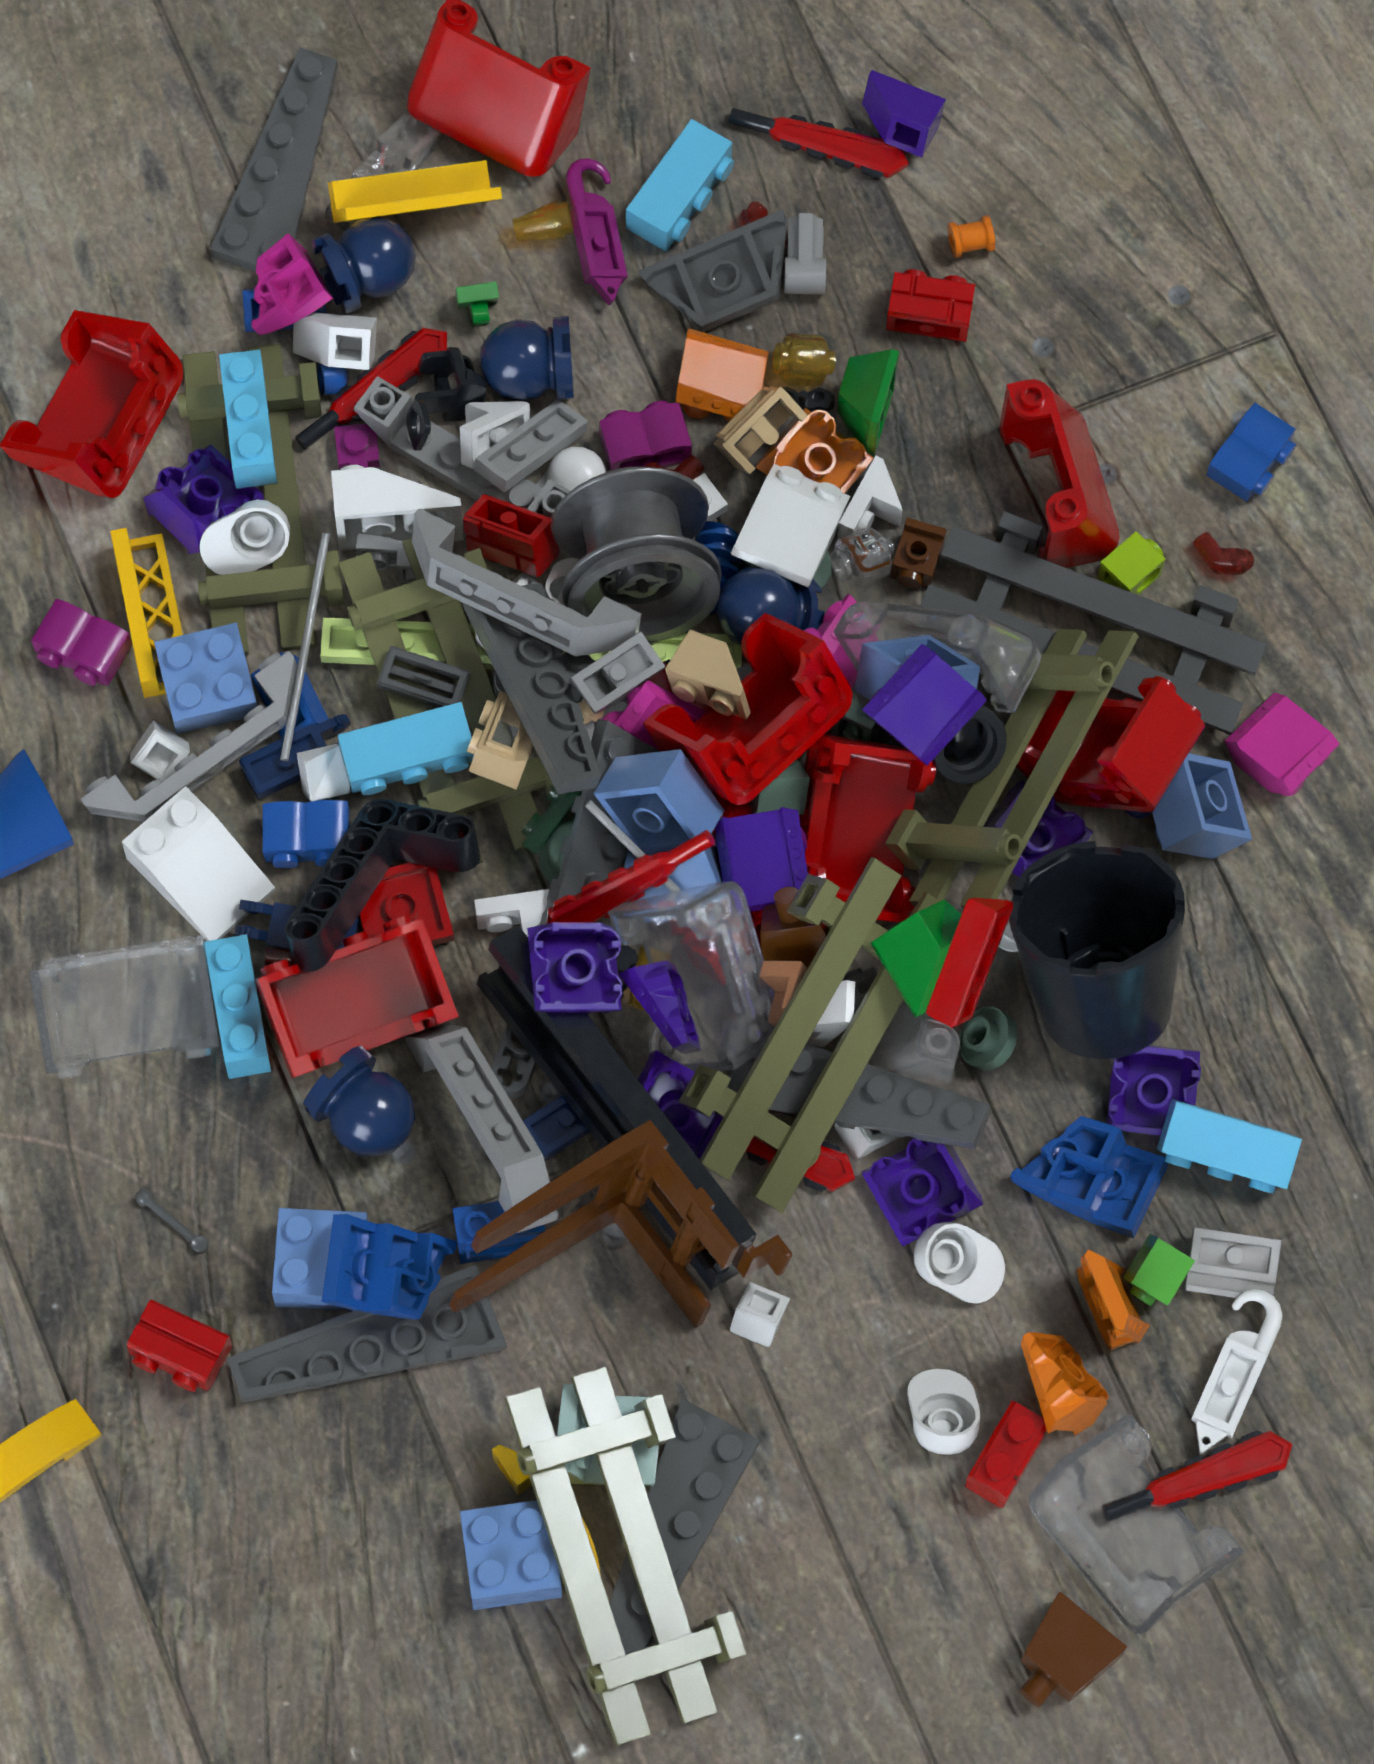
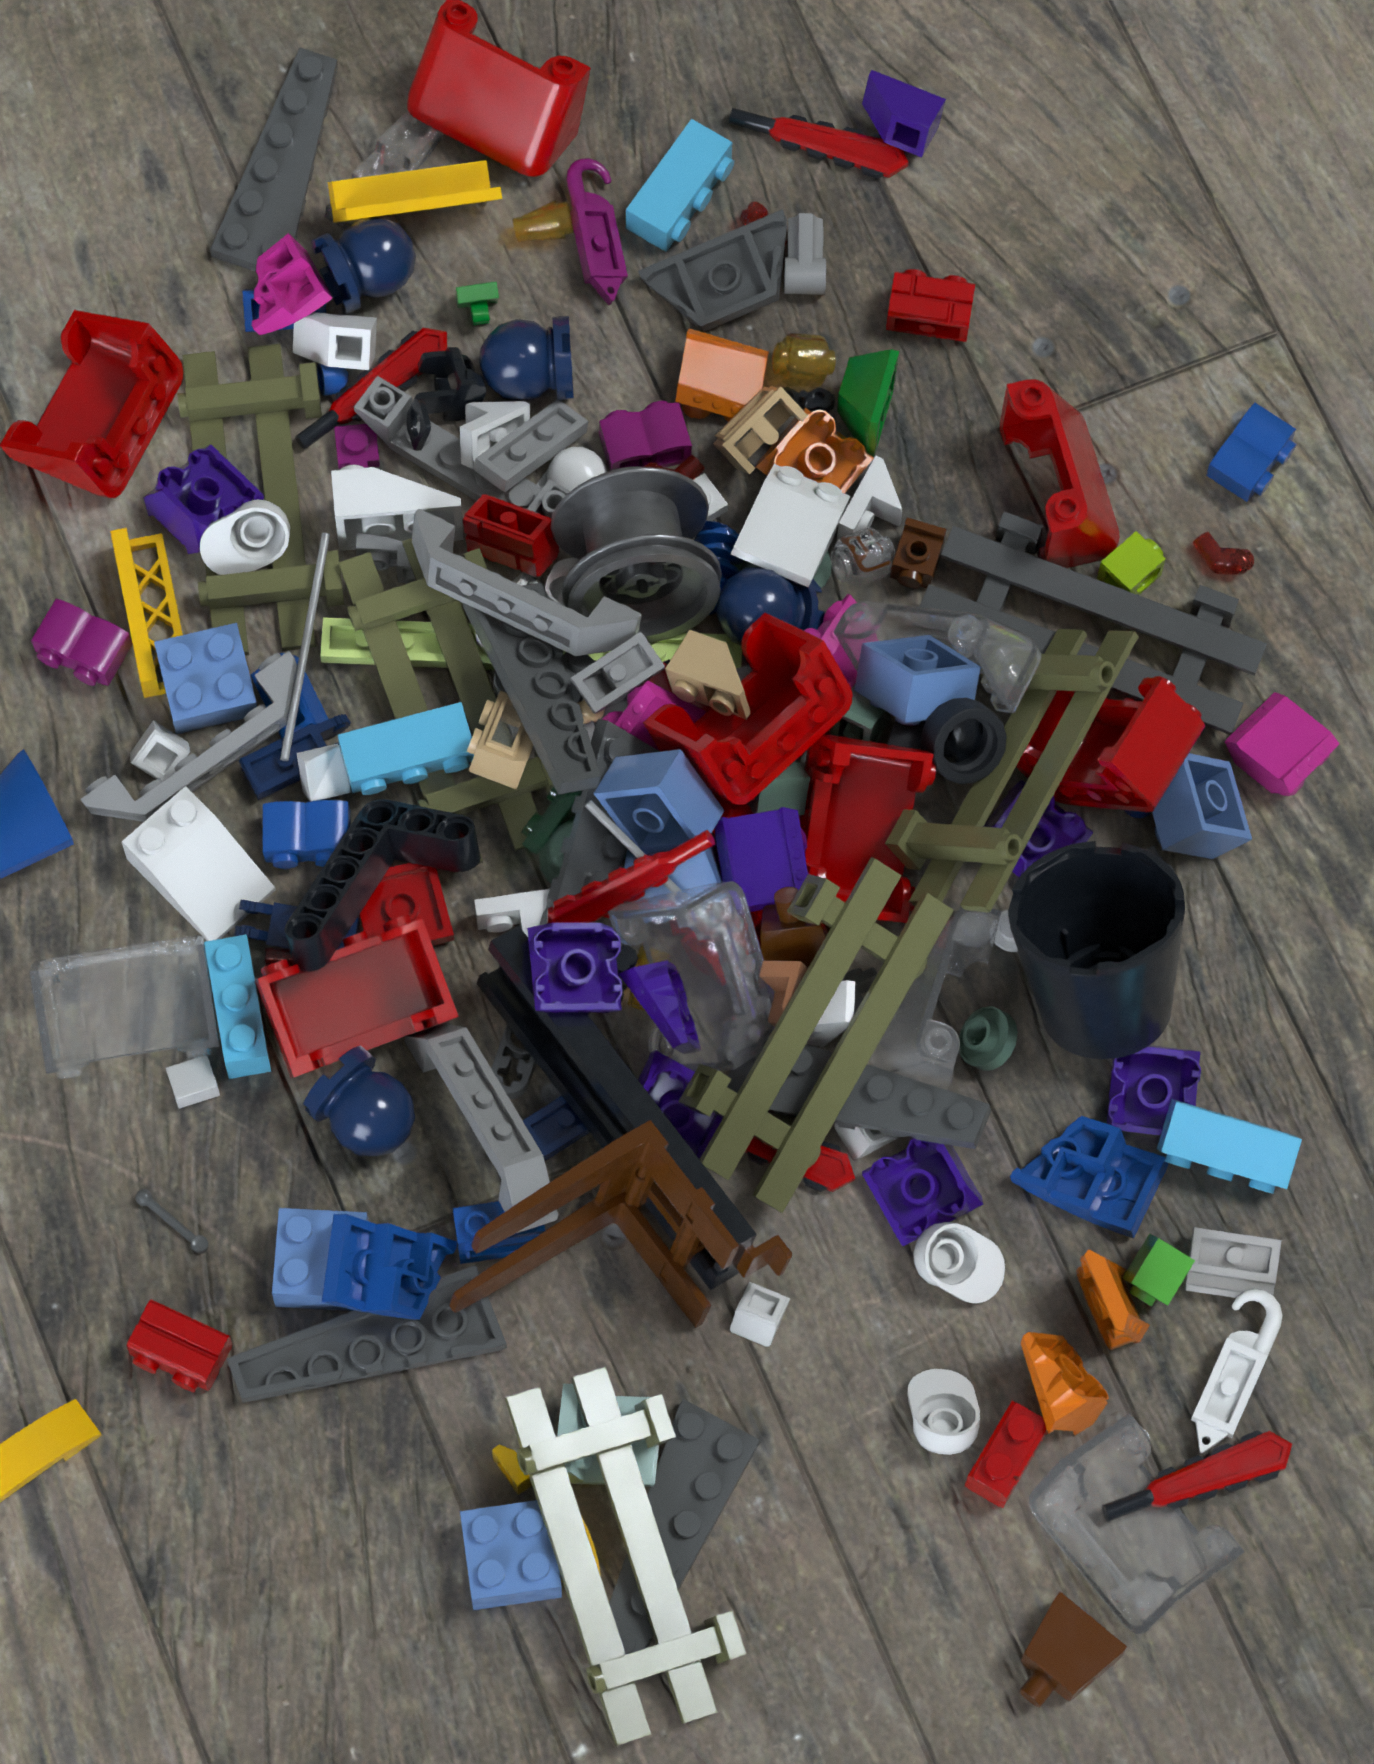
medium azure brick [219,350,277,489] -> none
dark grey tile [377,645,471,708] -> none
dark purple slope [862,644,987,766] -> none
green slope [870,900,990,1018] -> none
red slope [926,897,1014,1028] -> none
orange bush [947,215,995,259] -> none
none -> white slope [166,1055,220,1109]

